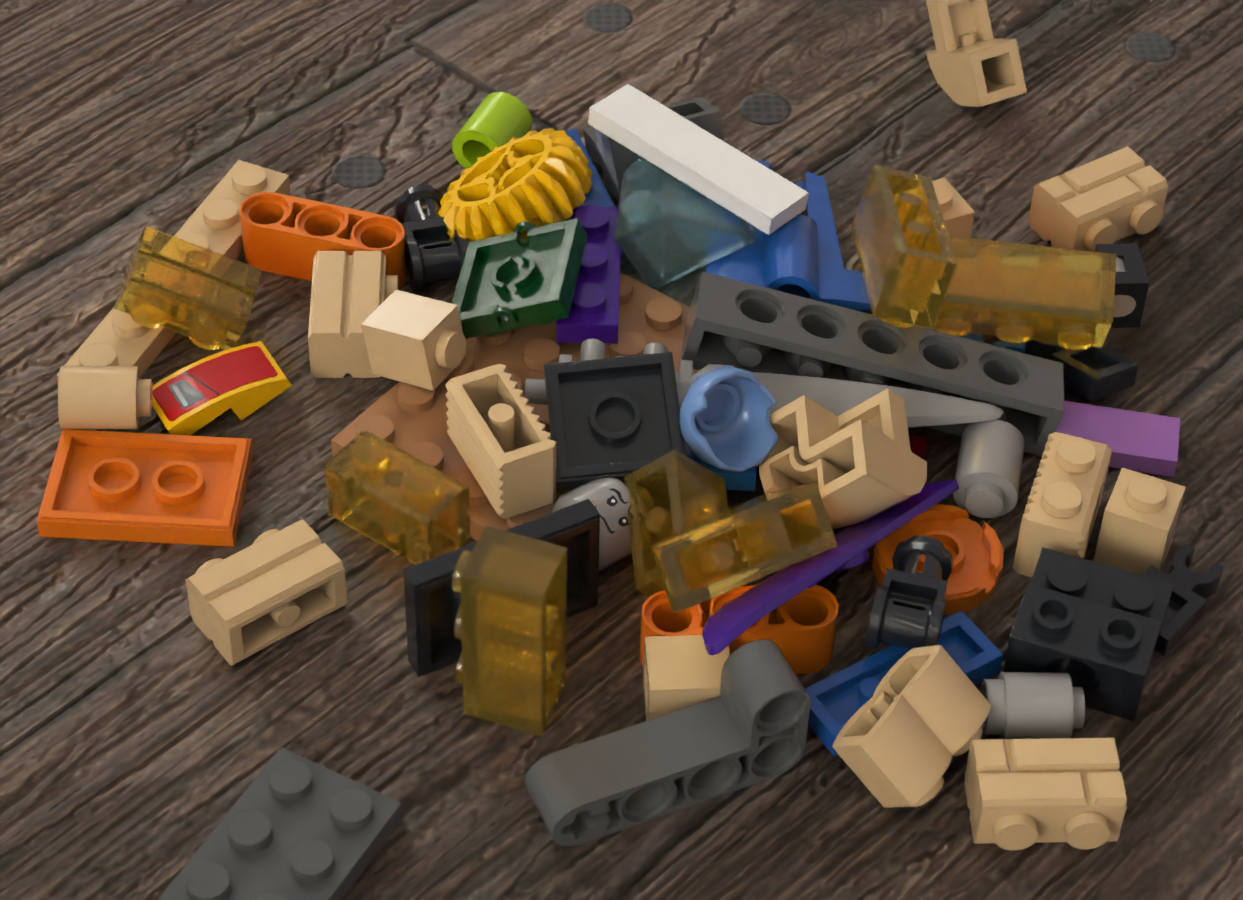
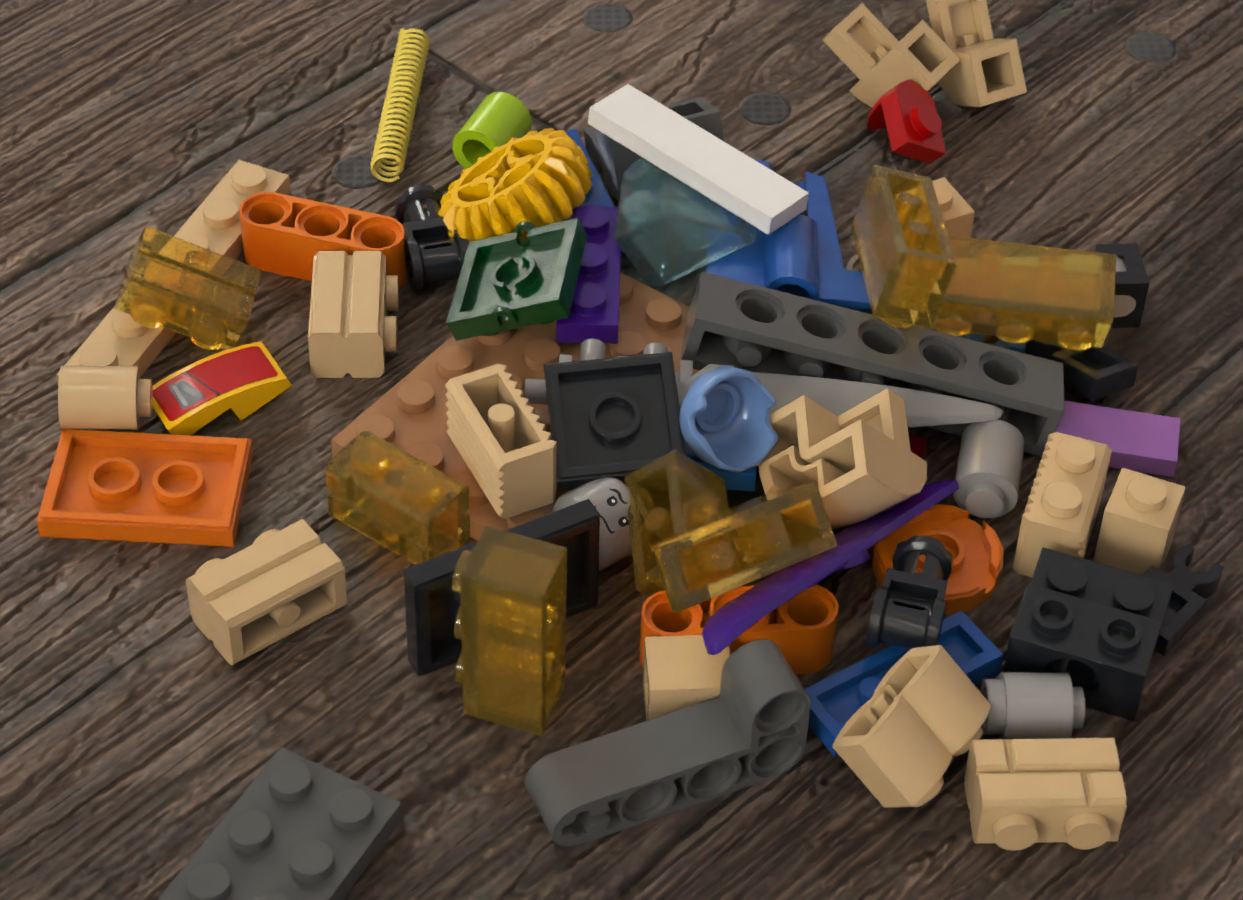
tan brick [361,290,468,391] -> none
tan brick [1028,146,1169,258] -> none
none -> light yellow piece [370,28,430,183]
none -> tan brick [823,3,961,107]
none -> red plate [867,80,947,164]

